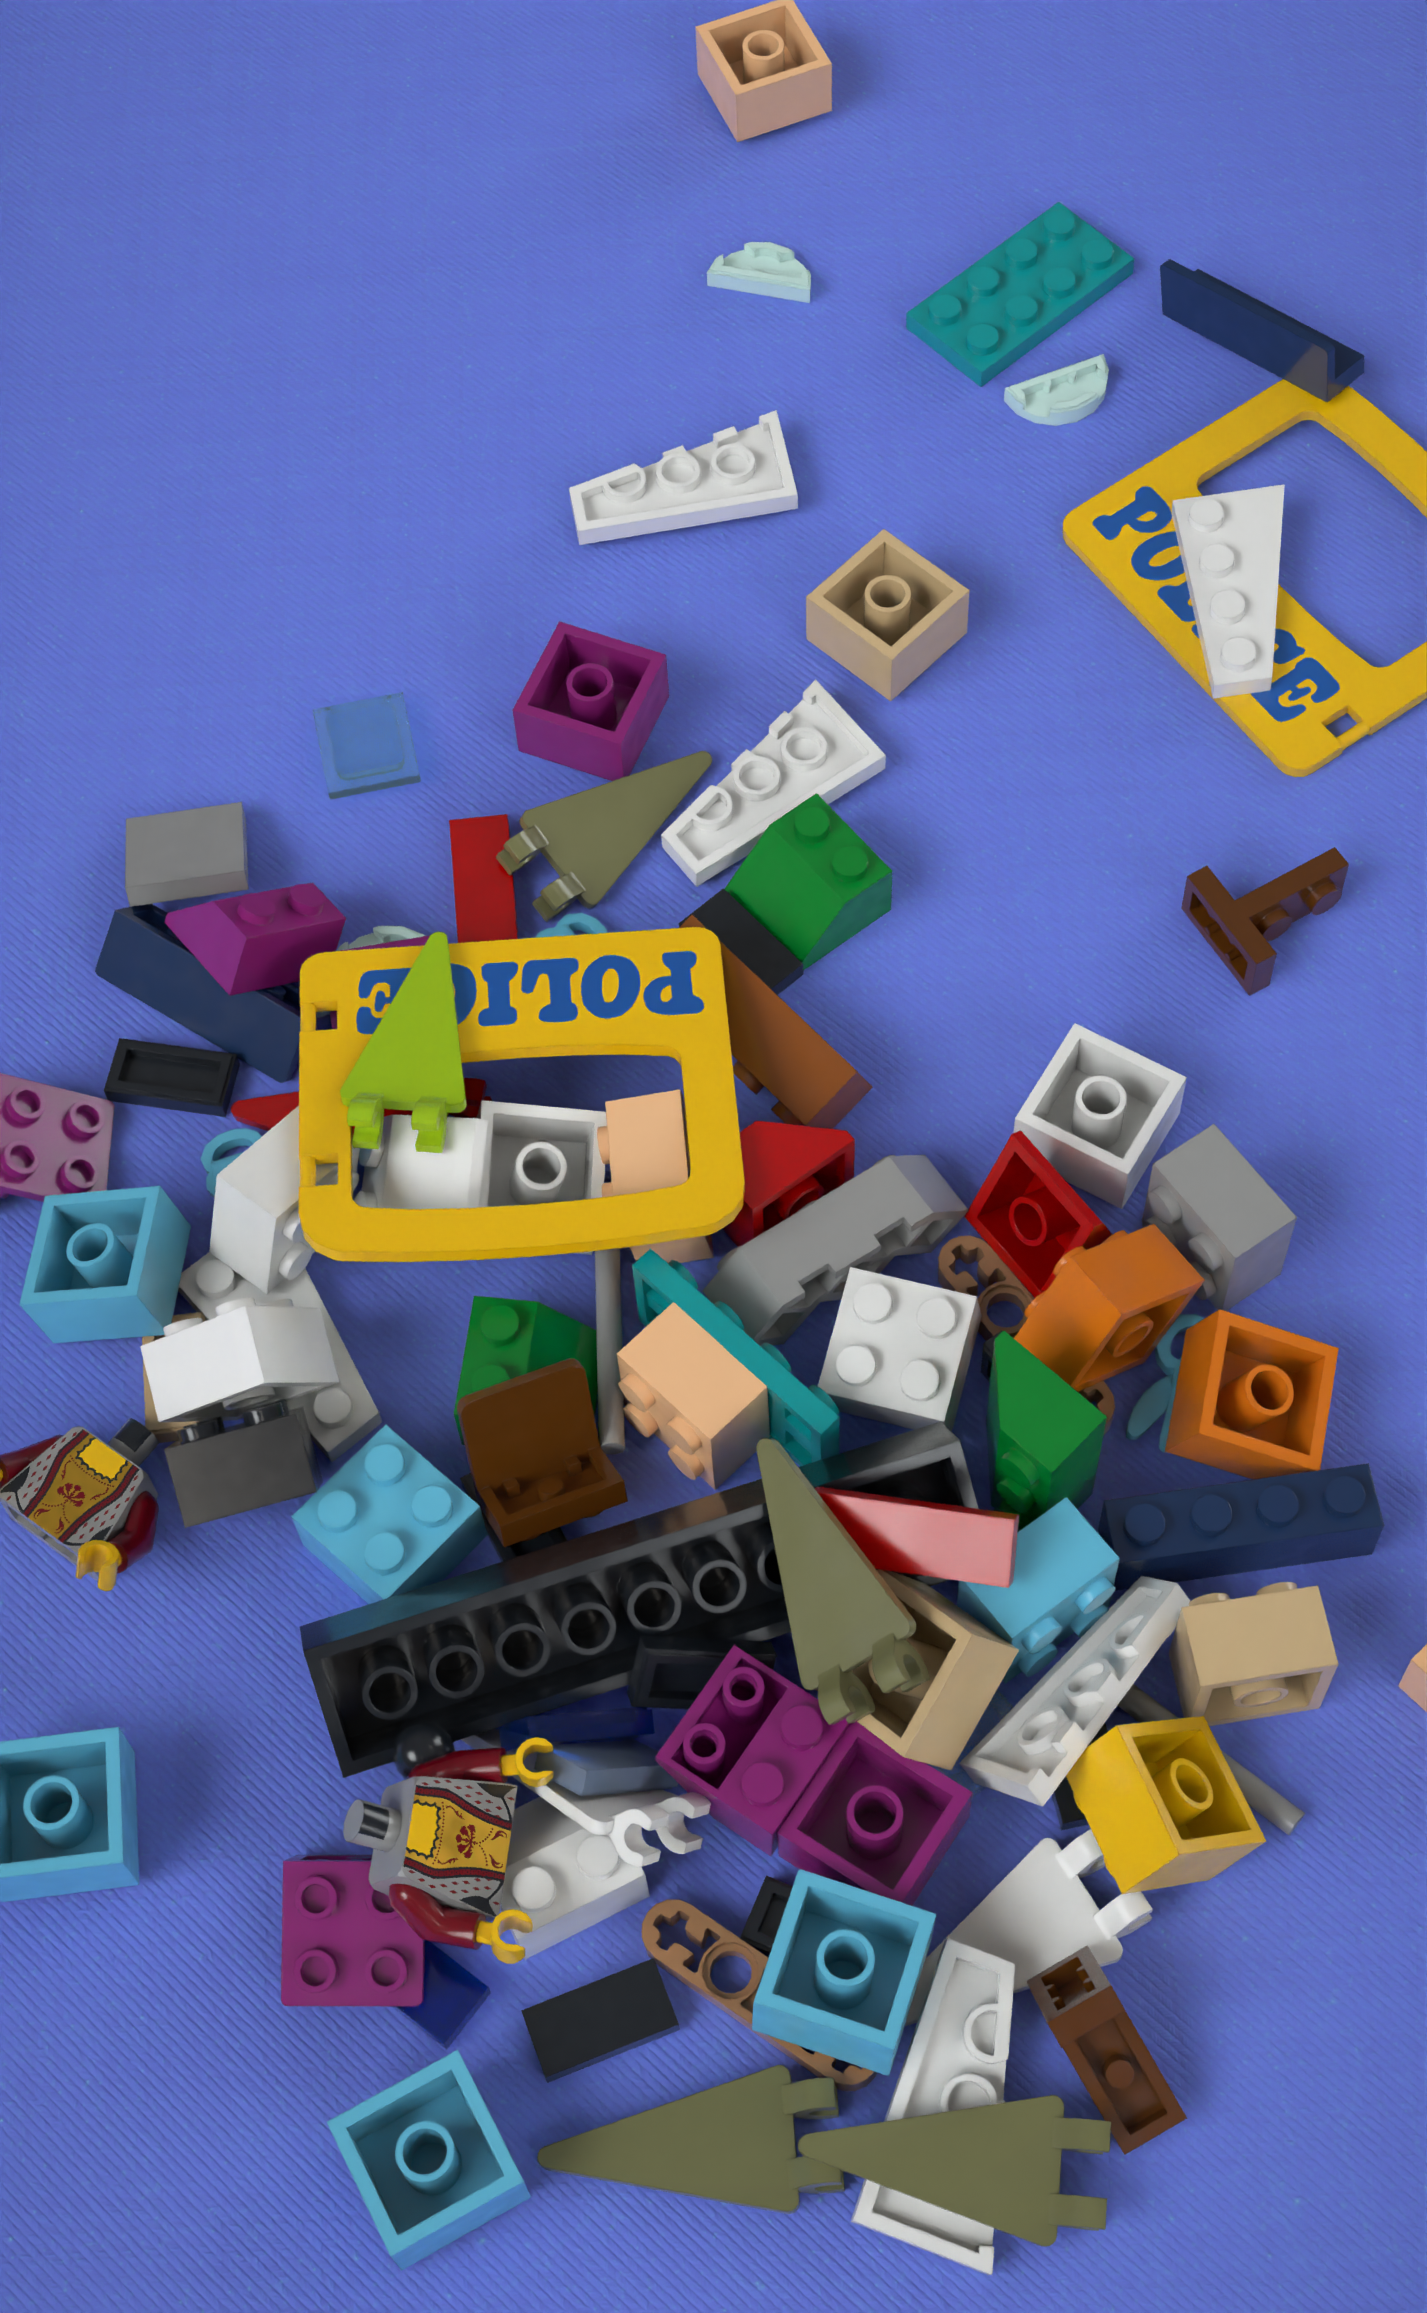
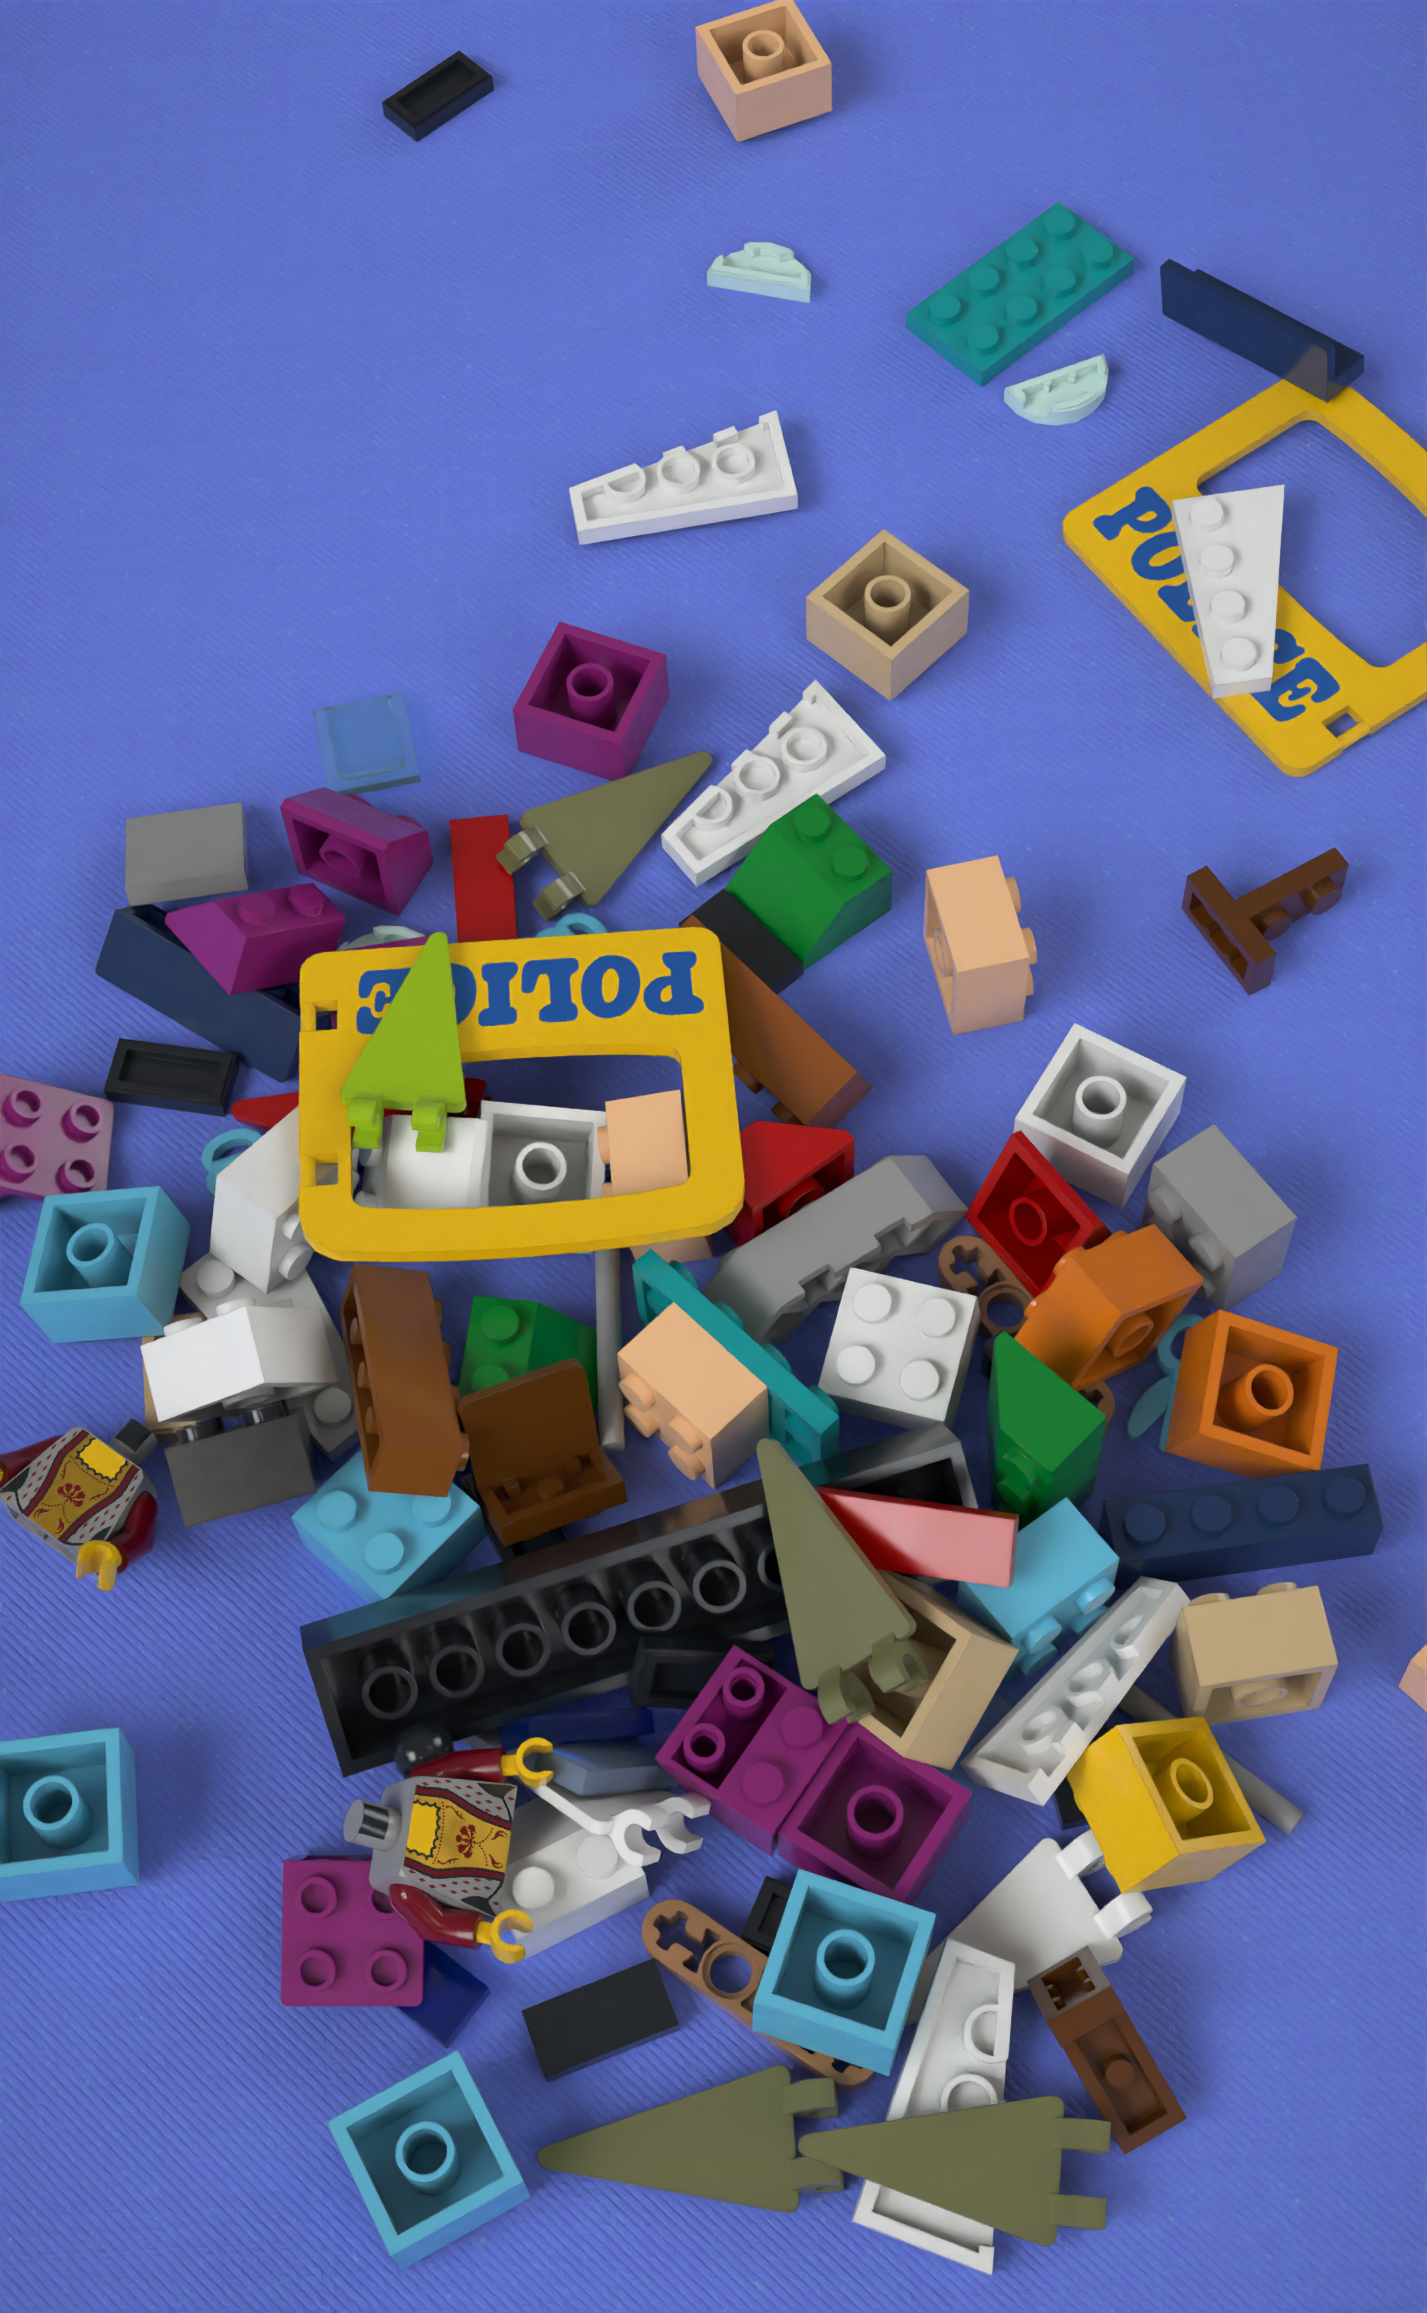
none -> magenta slope [280,787,434,916]
none -> dark orange brick [339,1264,469,1498]
none -> black tile [382,50,494,142]
none -> light nougat brick [923,855,1037,1035]

